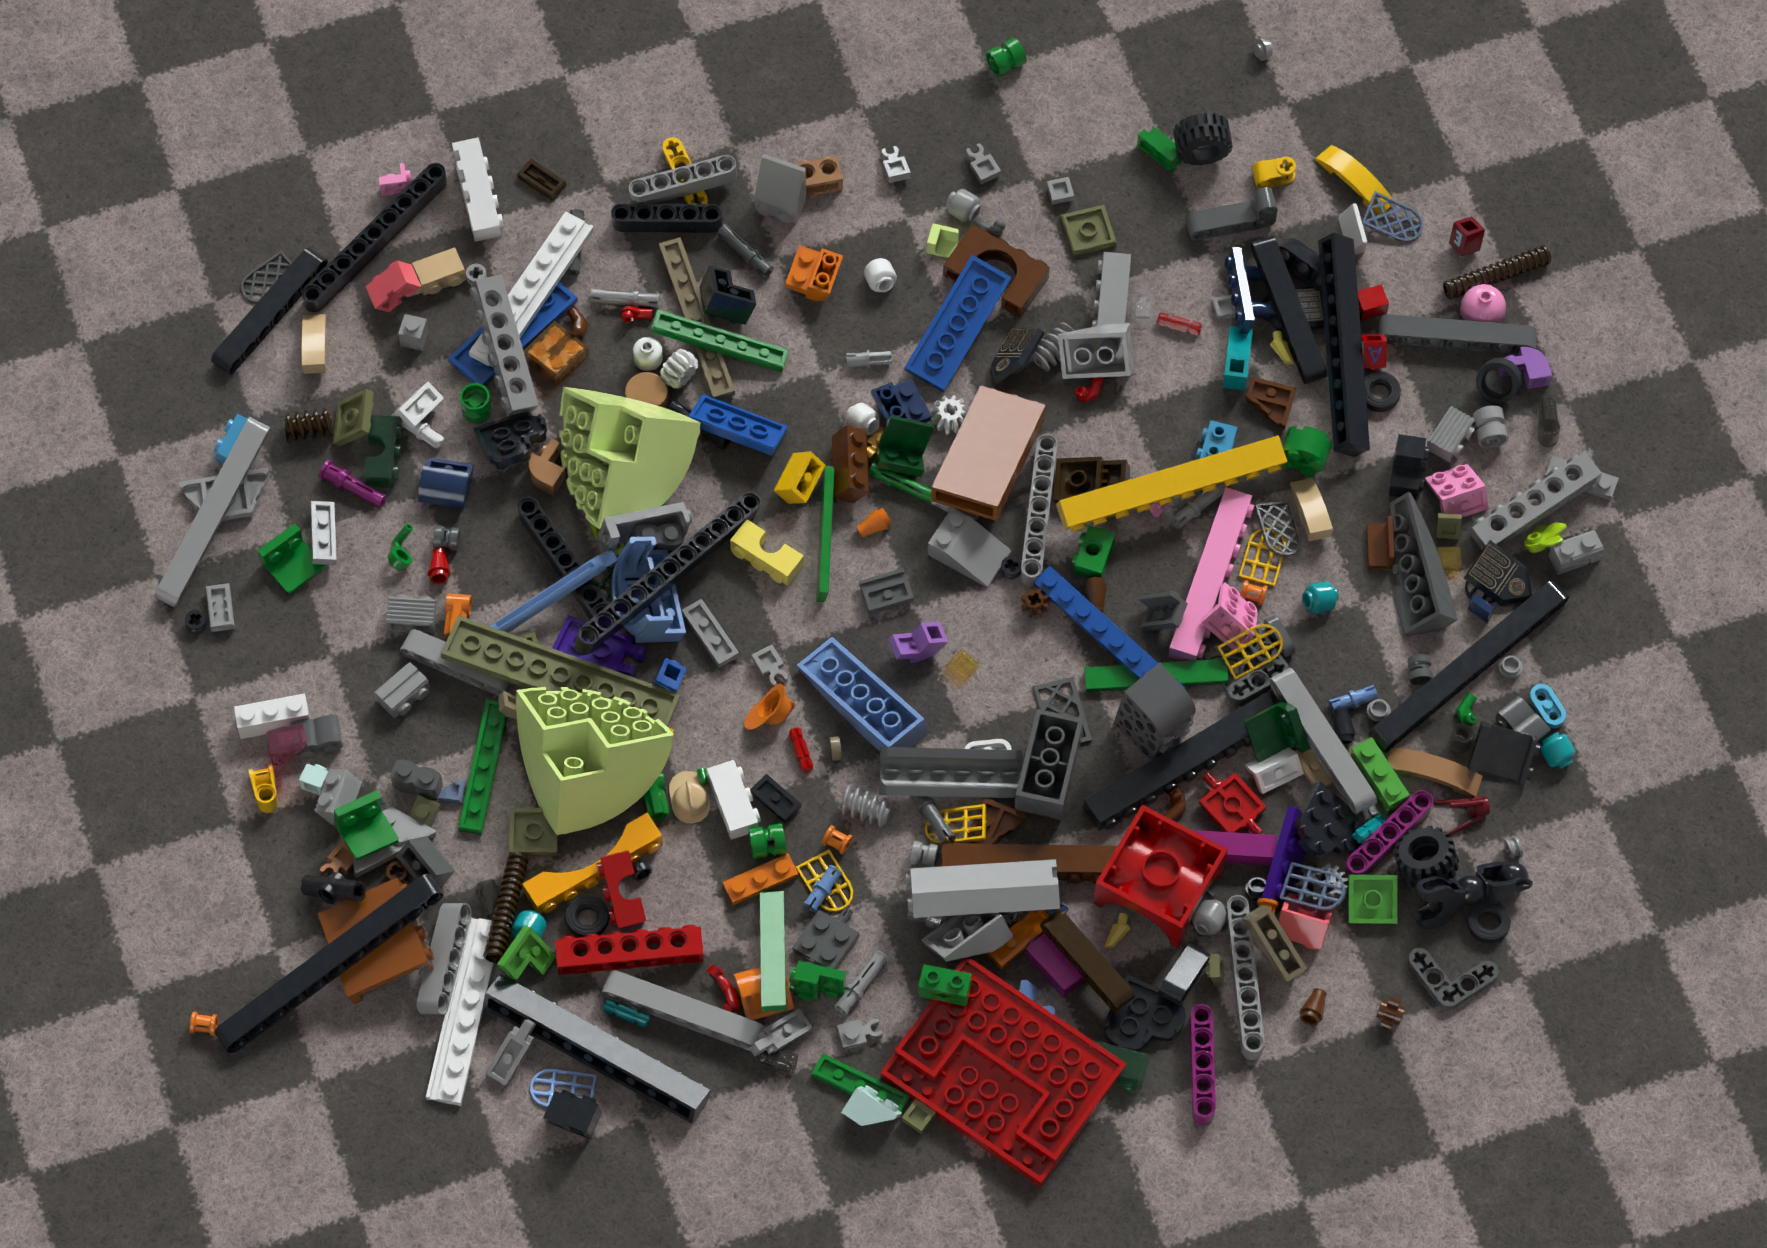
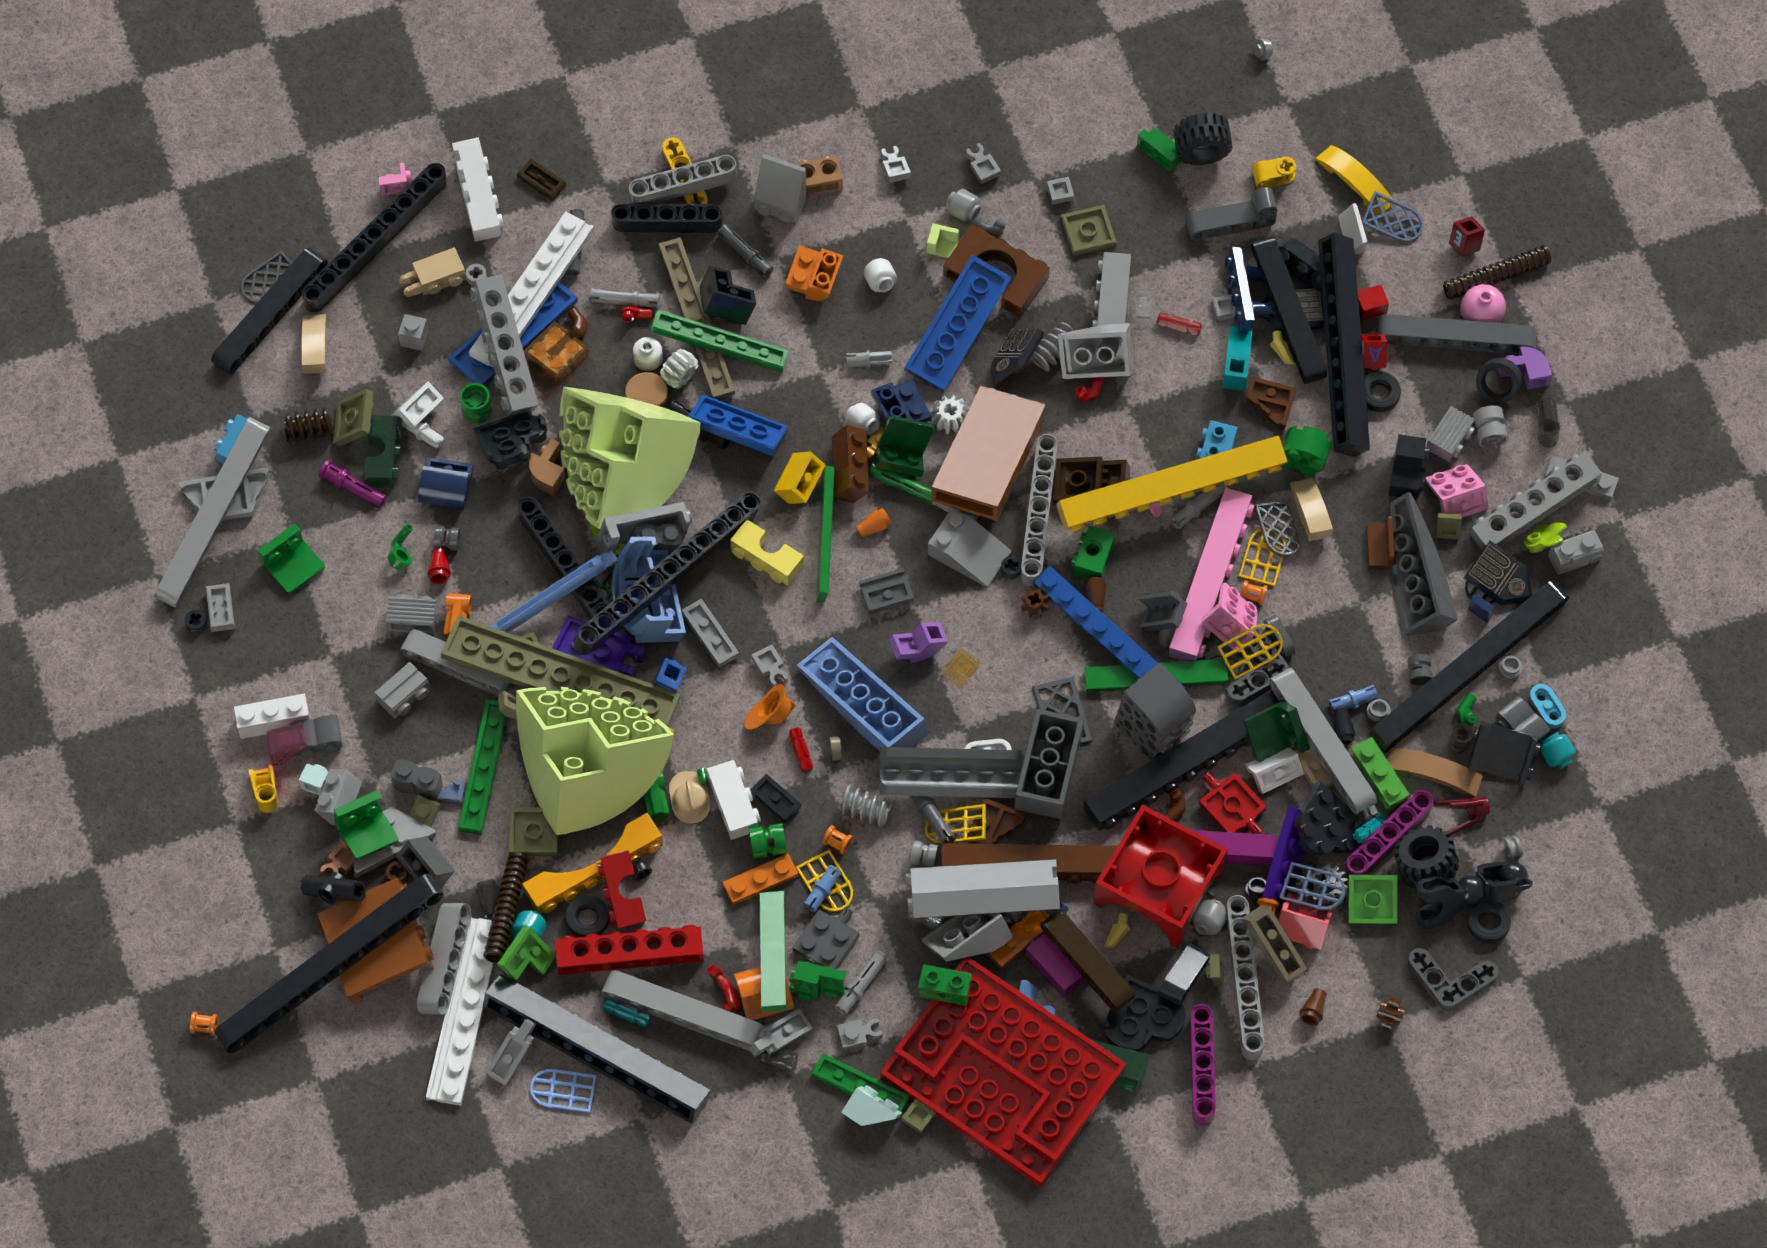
plate [310,501,337,565] -> none
coral brick [365,261,421,312] -> none
black brick [543,1090,602,1140] -> none
green wheel [985,38,1027,77] -> none
teal head [1302,581,1339,614] -> none
clear yellow tile [1437,547,1462,572] -> none

